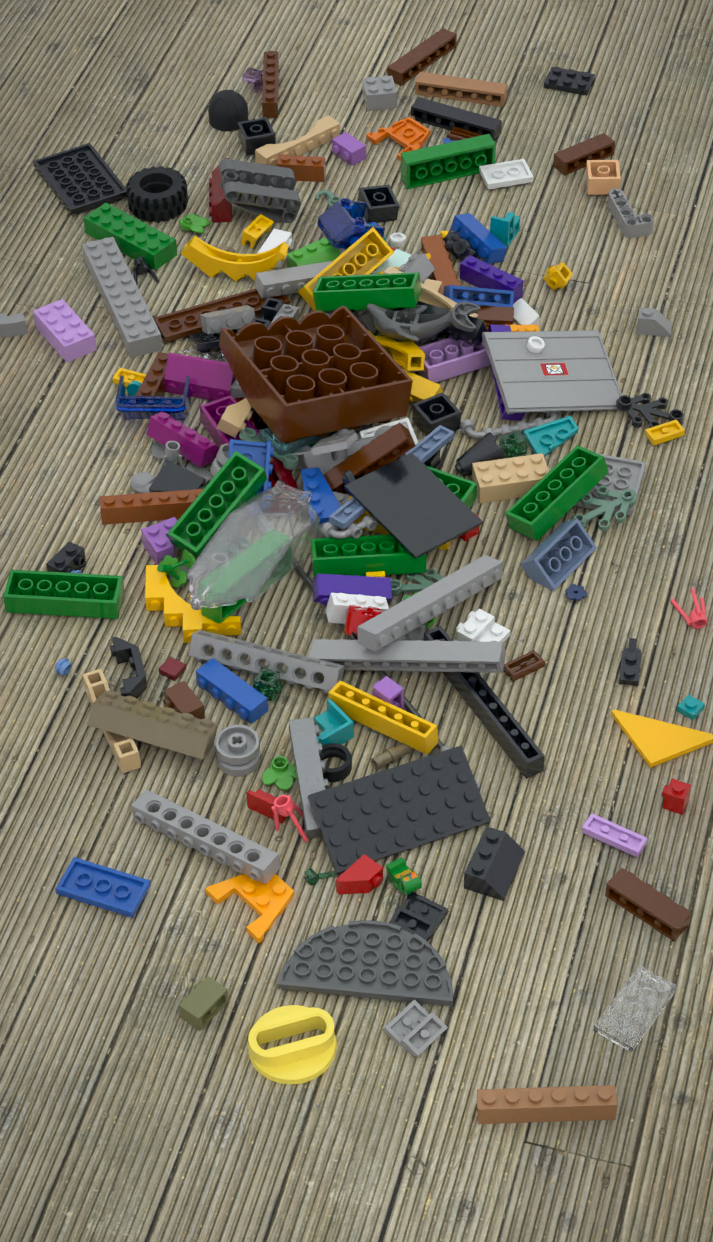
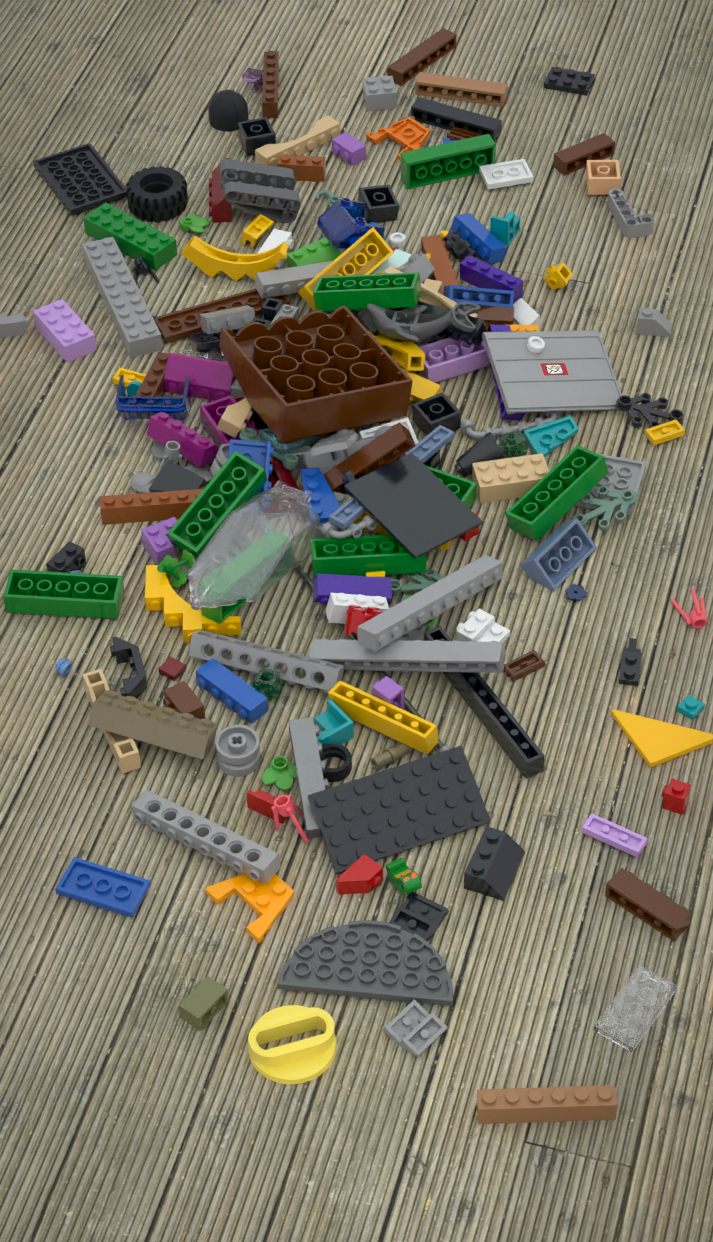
clear green hand [304,869,335,885] -> none

